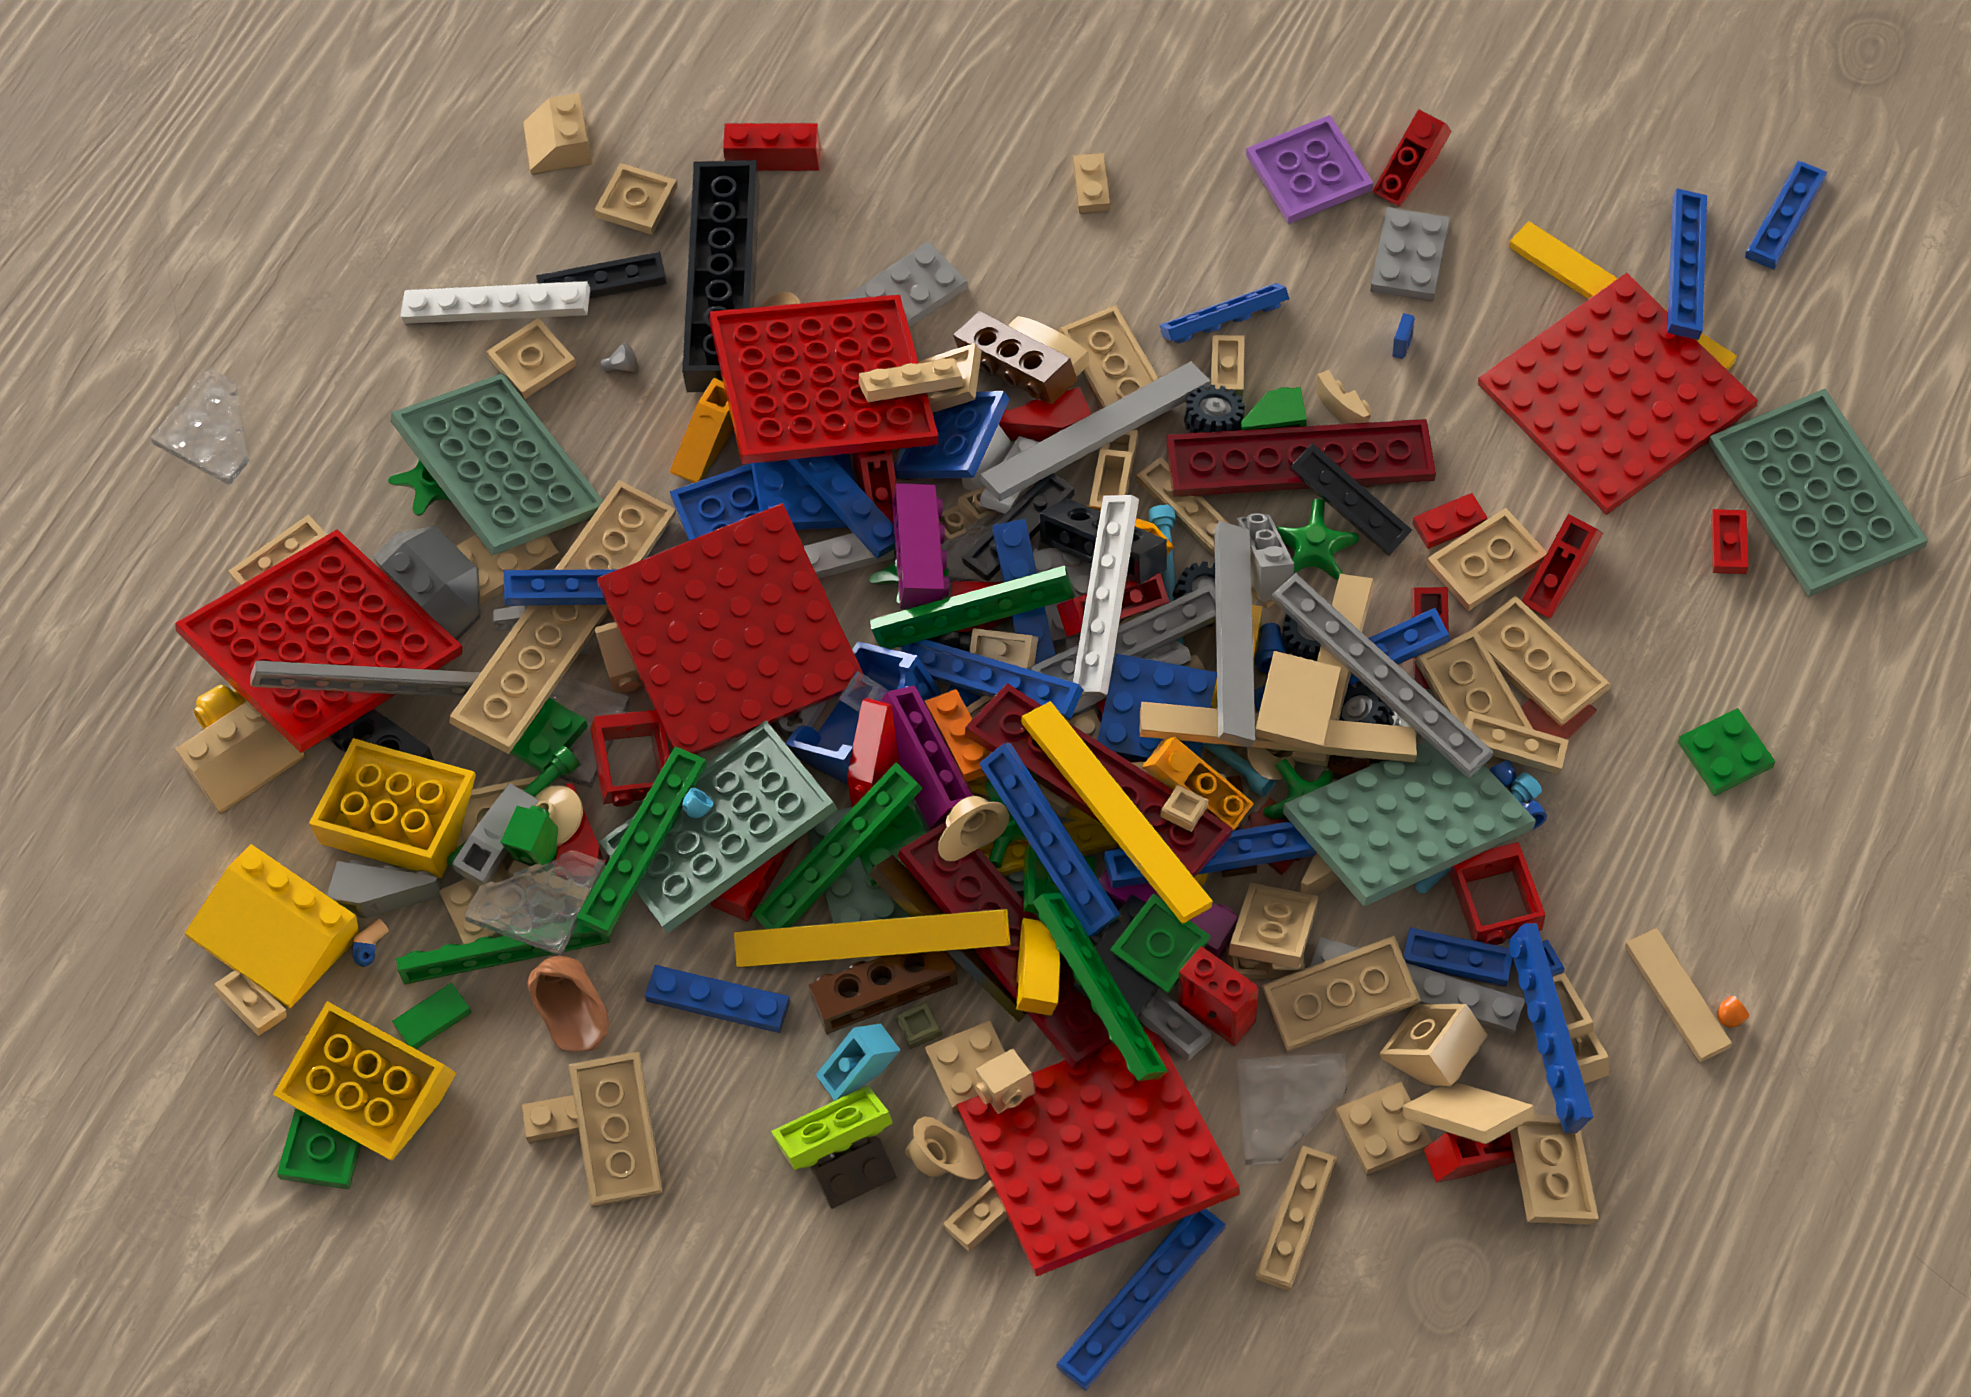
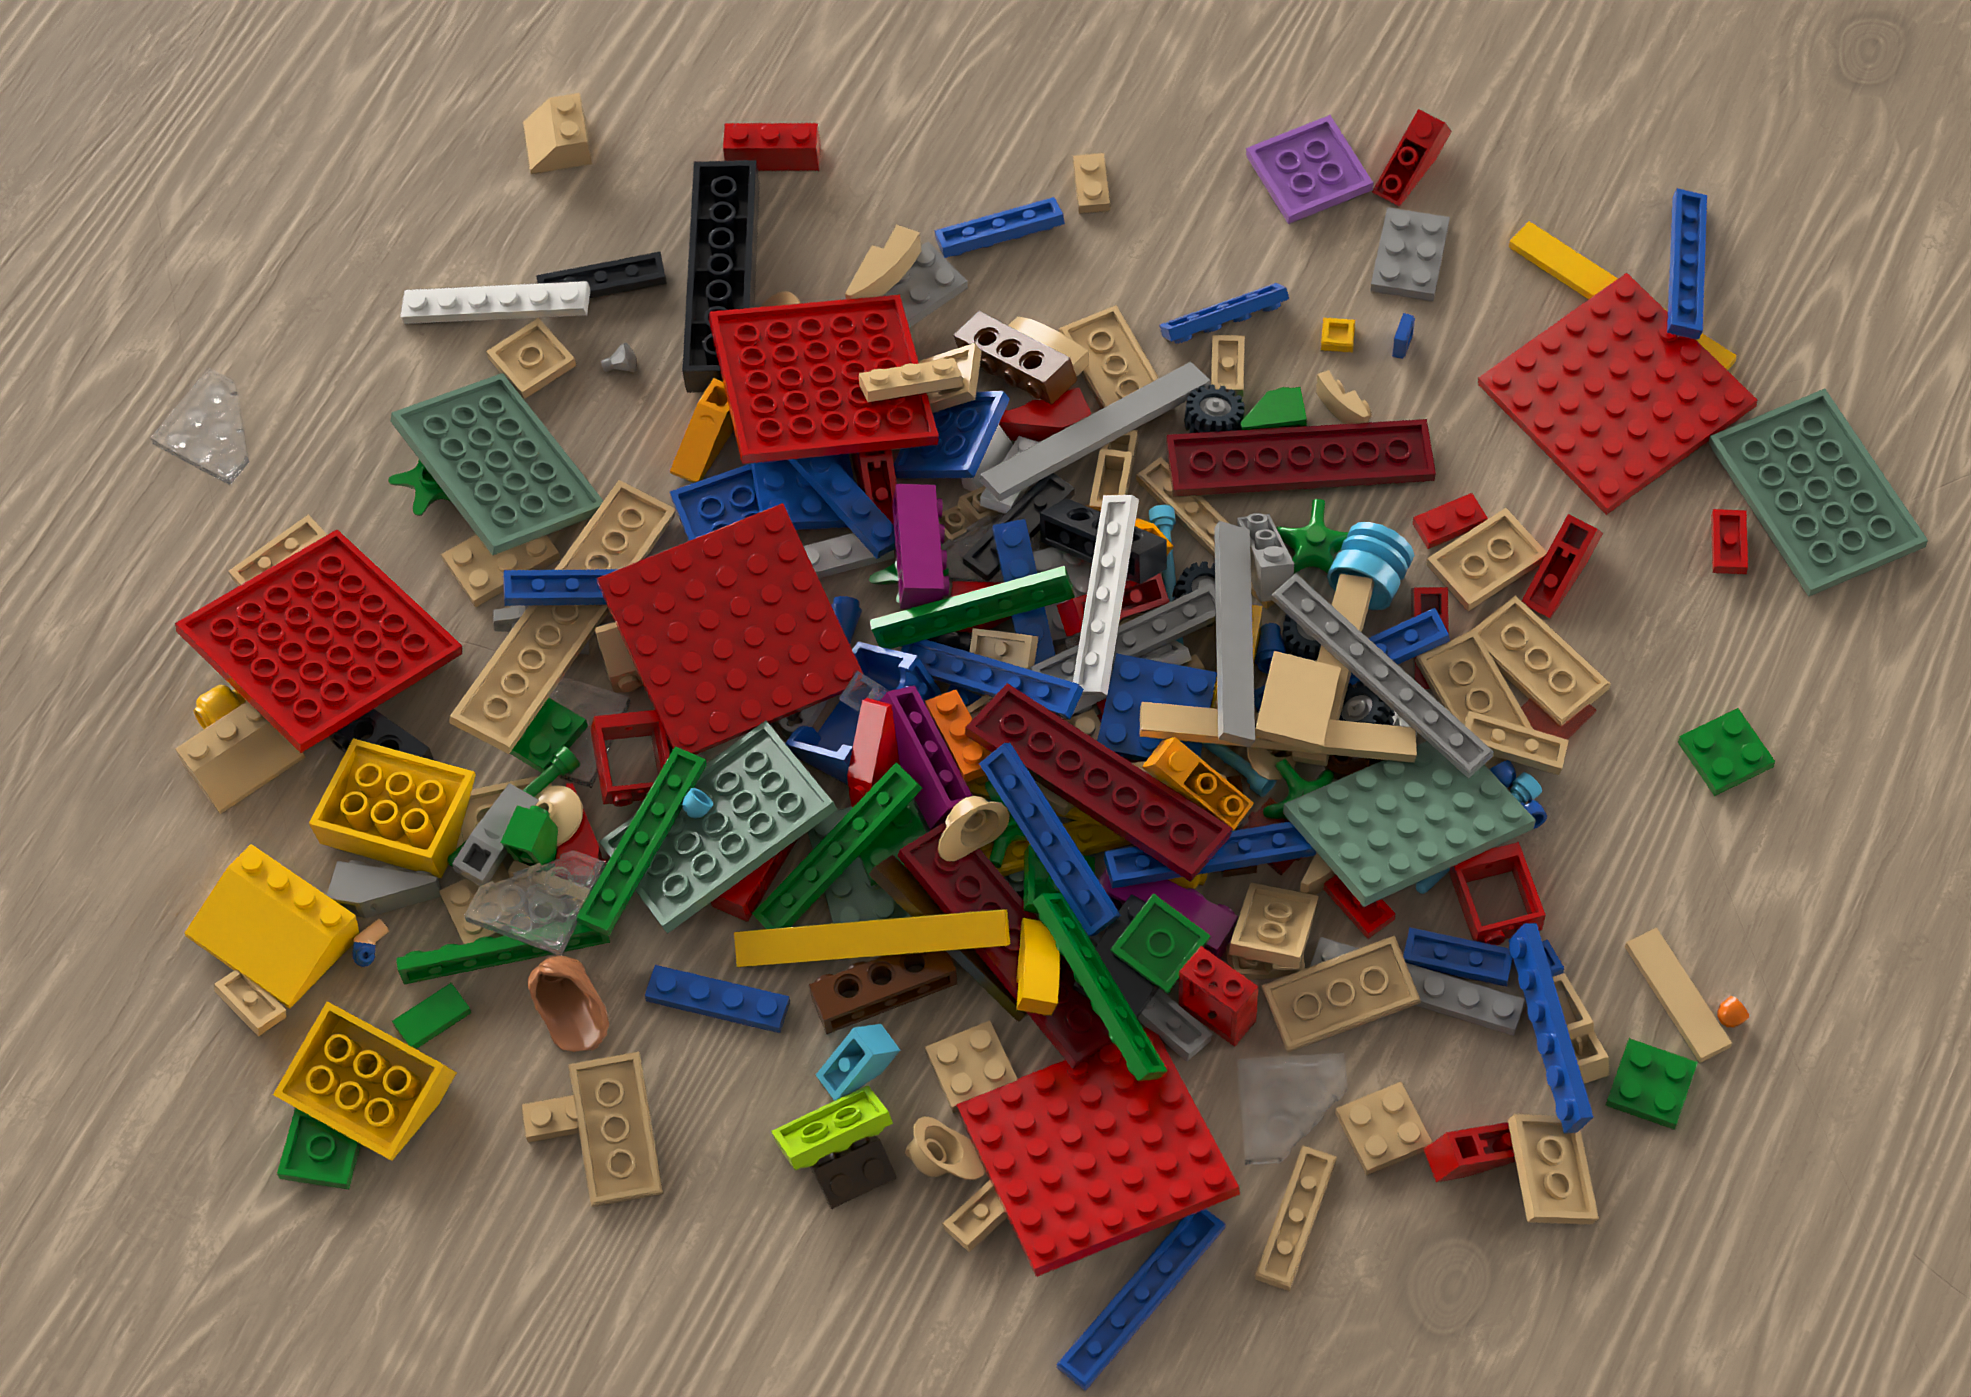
light grey tile [250,661,481,697] -> none
dark grey wedge [373,526,480,640] -> none
tan plate [594,163,678,235] -> none
olive tile [895,1001,942,1049] -> none
tan brick [975,1048,1035,1114] -> none
yellow tile [1021,701,1213,924] -> none
tan tile [1160,785,1209,832] -> none
black plate [1289,443,1412,556] -> none
tan slope [1379,1004,1488,1086] -> none
tan tile [1403,1082,1535,1144] -> none
blue tile [1745,160,1827,270] -> none
none -> blue cone [831,596,862,645]
none -> tan slope [845,225,921,299]
none -> blue plate [934,197,1065,258]
none -> yellow tile [1321,317,1355,353]
none -> red plate [1323,875,1396,939]
none -> medium azure wheel [1327,522,1414,610]
none -> green plate [1605,1038,1698,1130]

